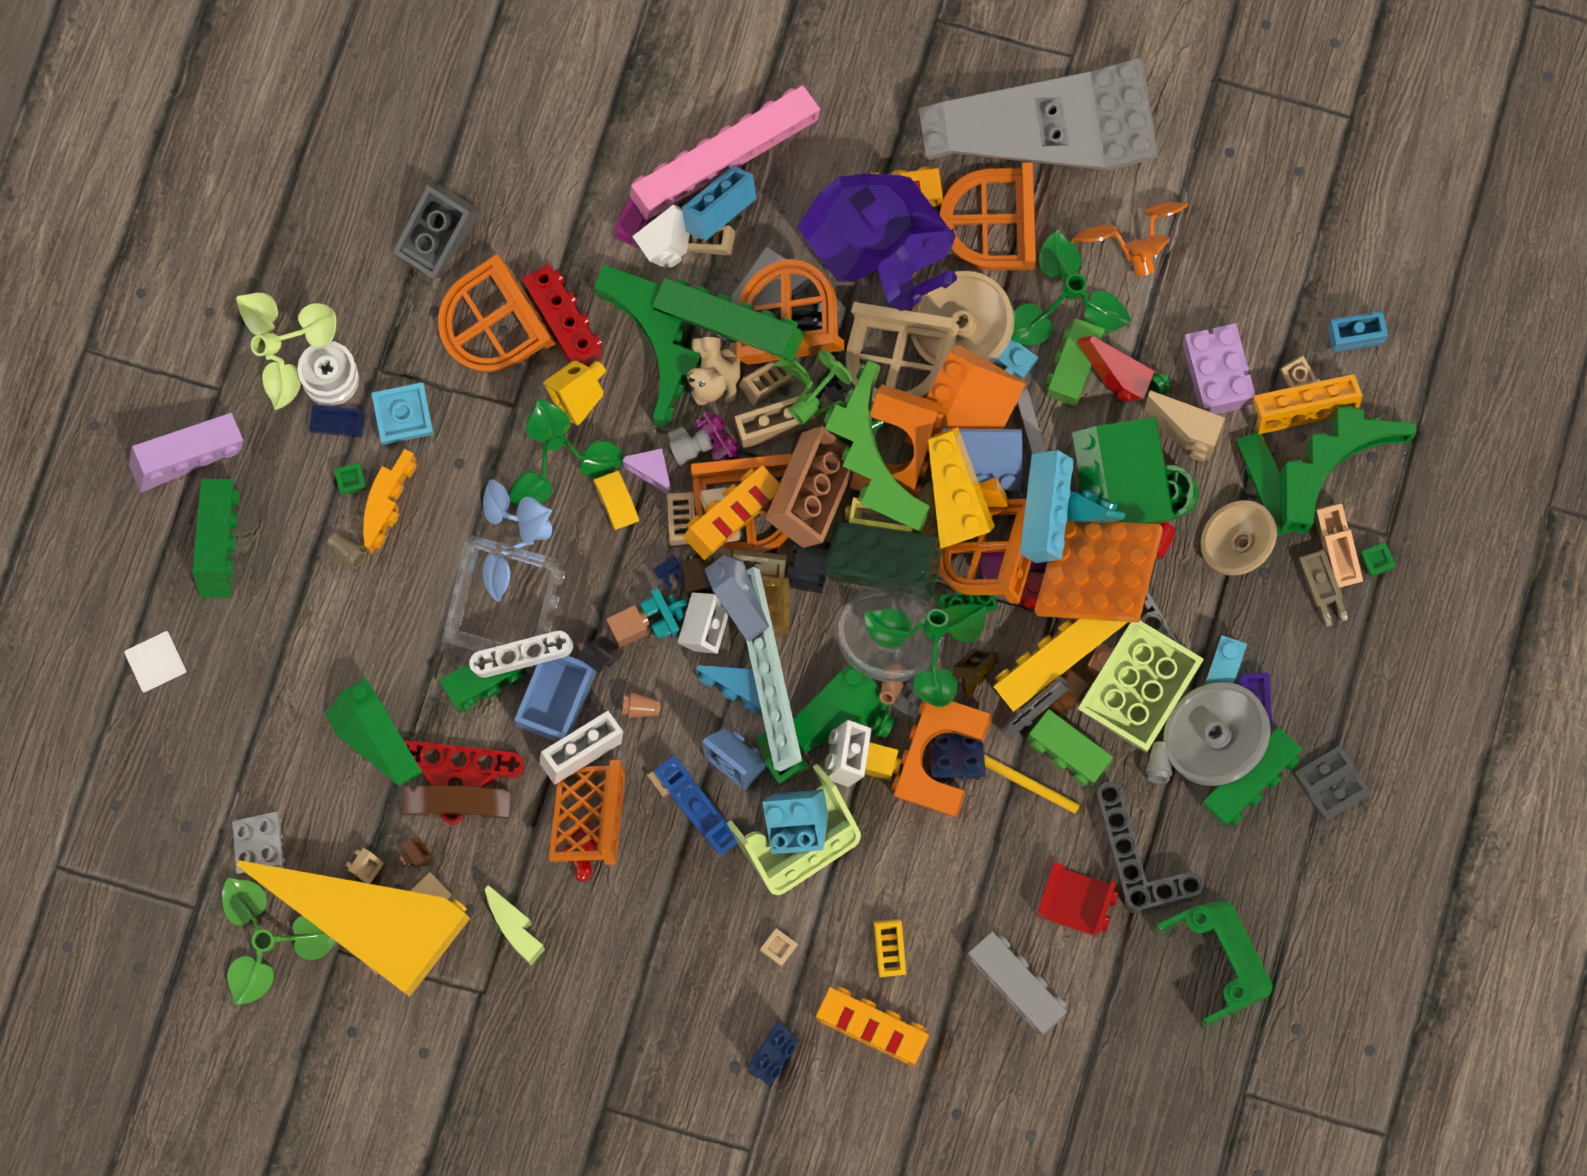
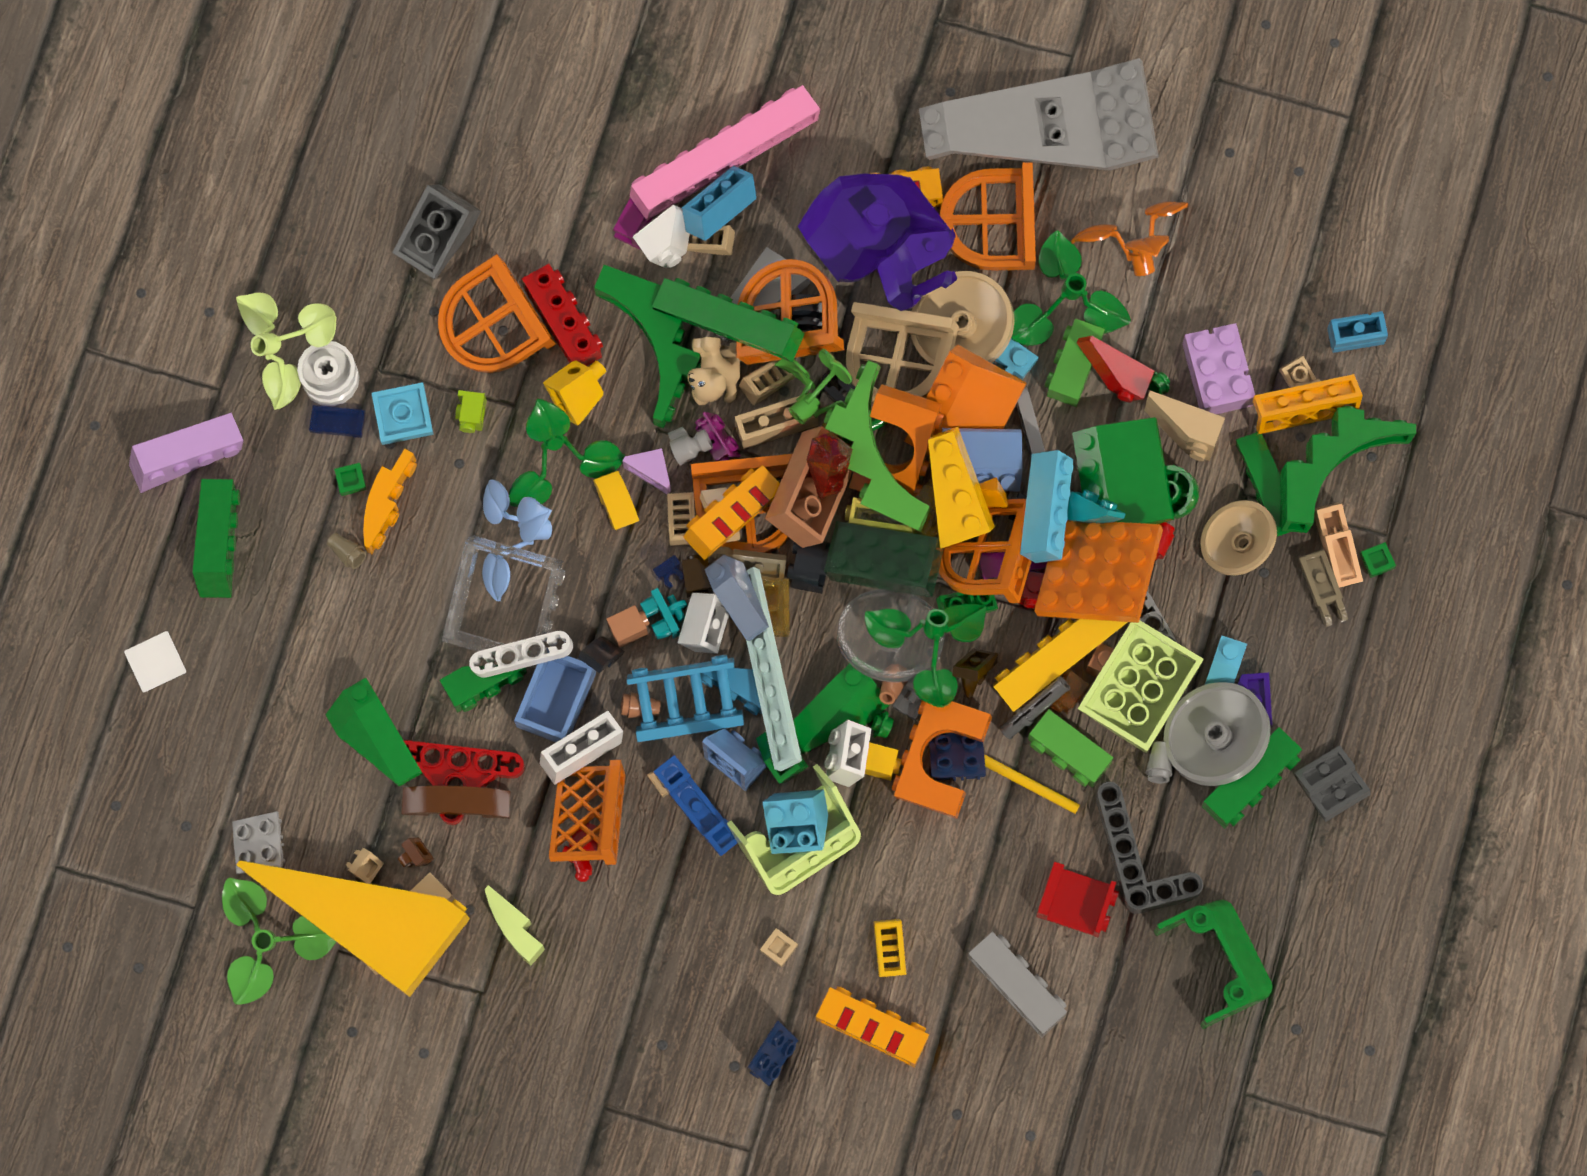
none -> lime brick [456,390,487,433]
none -> dark azure fence [627,655,744,742]
none -> clear red slope [806,432,853,499]

